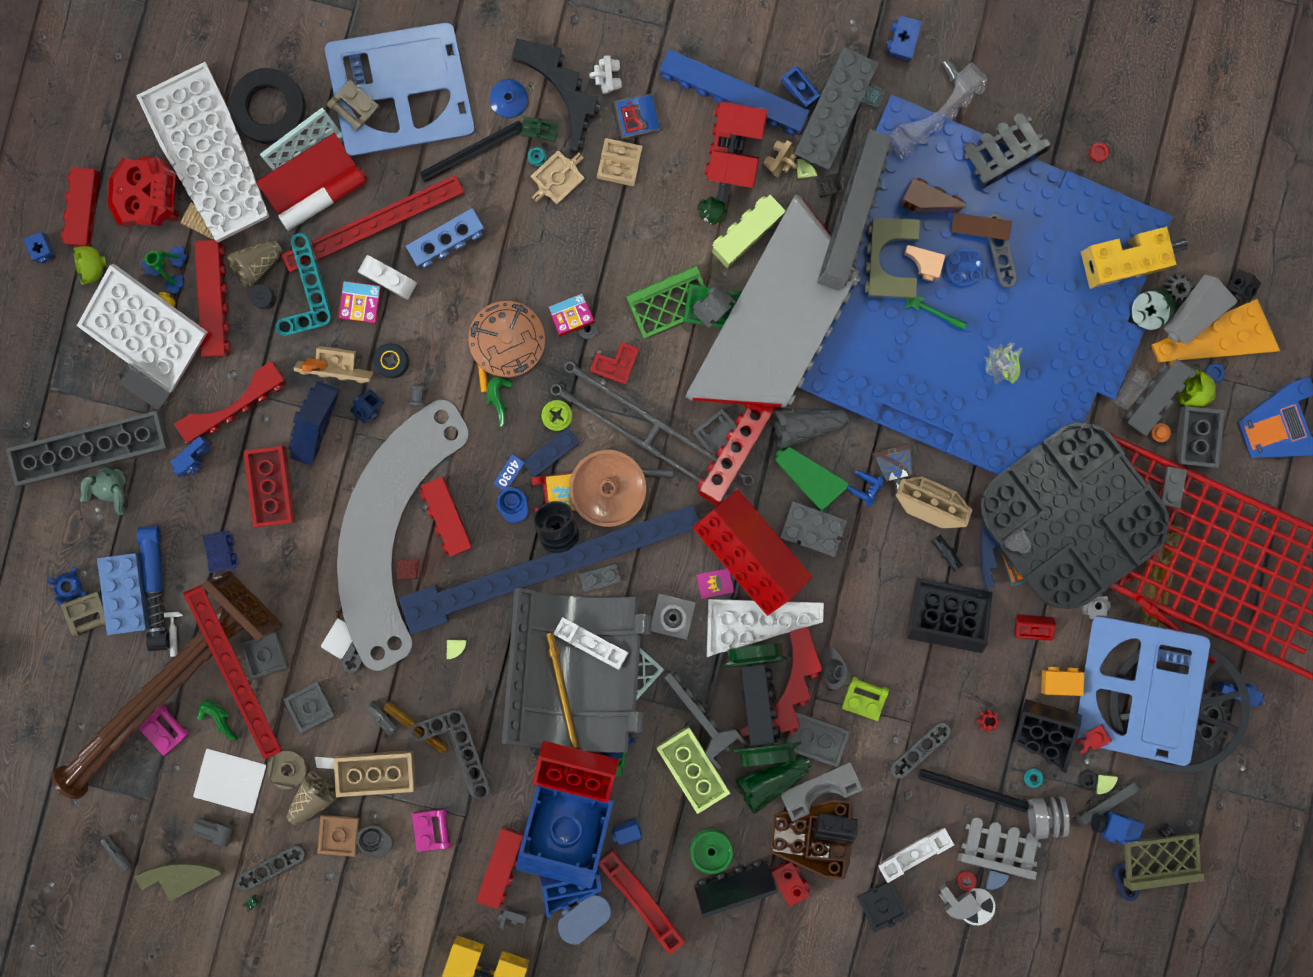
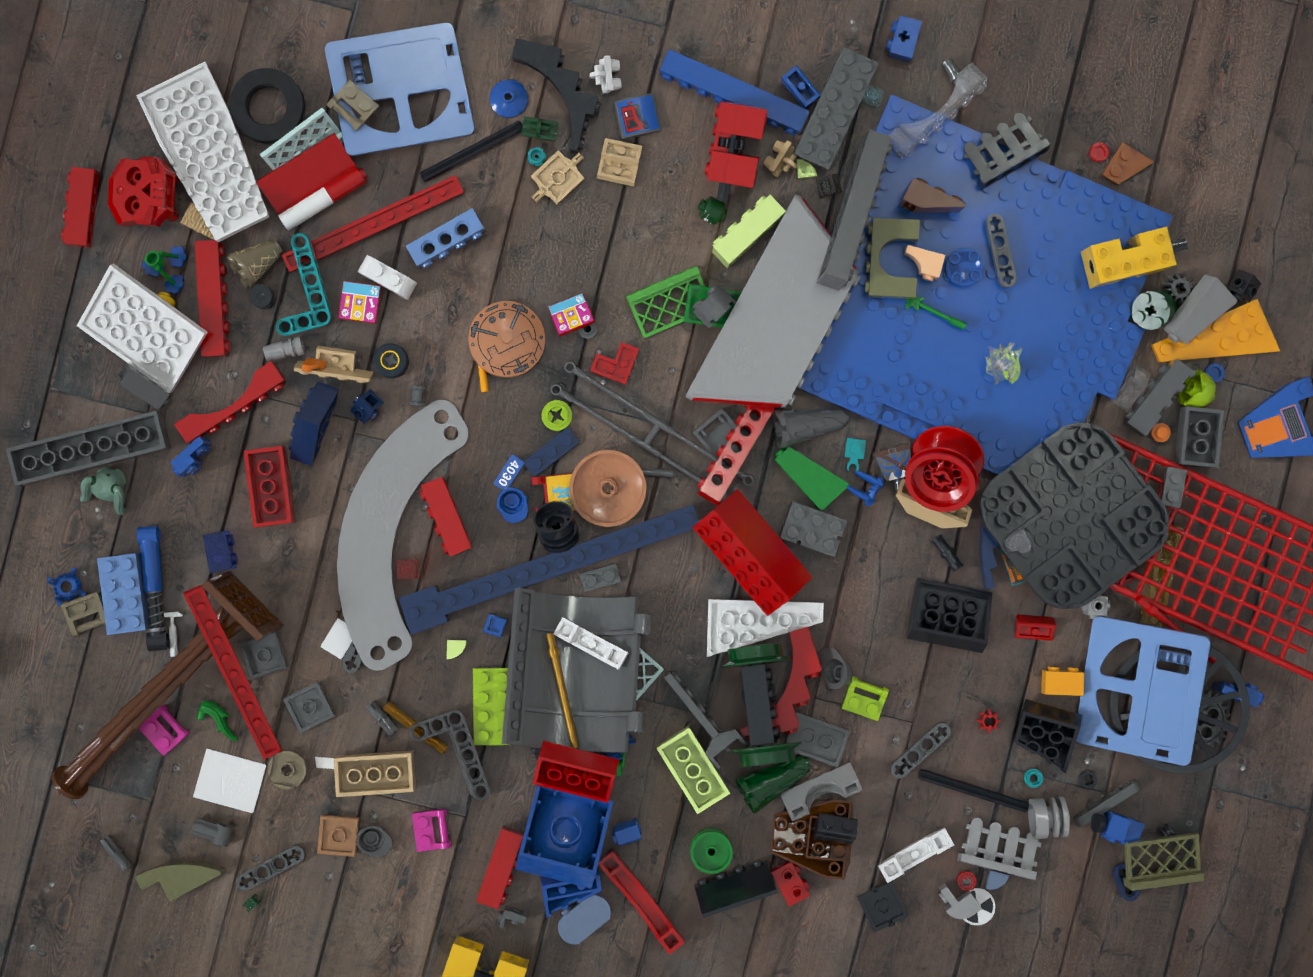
blue brick [23,232,55,264] -> none
lime cylinder [73,246,107,285] -> none
dark tan cone [286,771,337,825] -> none
green piece [486,376,513,428] -> none
light grey plant [651,593,696,640] -> none
dark pink sticker [696,568,734,599] -> none
reddish brown tile [951,213,1012,241] -> none
red plate [1075,724,1112,754] -> none
yellowish green tile [1095,774,1118,794] -> none
none -> light grey axle [263,336,305,361]
none -> lime plate [473,668,508,745]
none -> blue tile [483,613,508,638]
none -> teal plate [844,438,866,471]
none -> red wheel [905,426,985,512]
none -> dark orange wing [1101,142,1153,185]

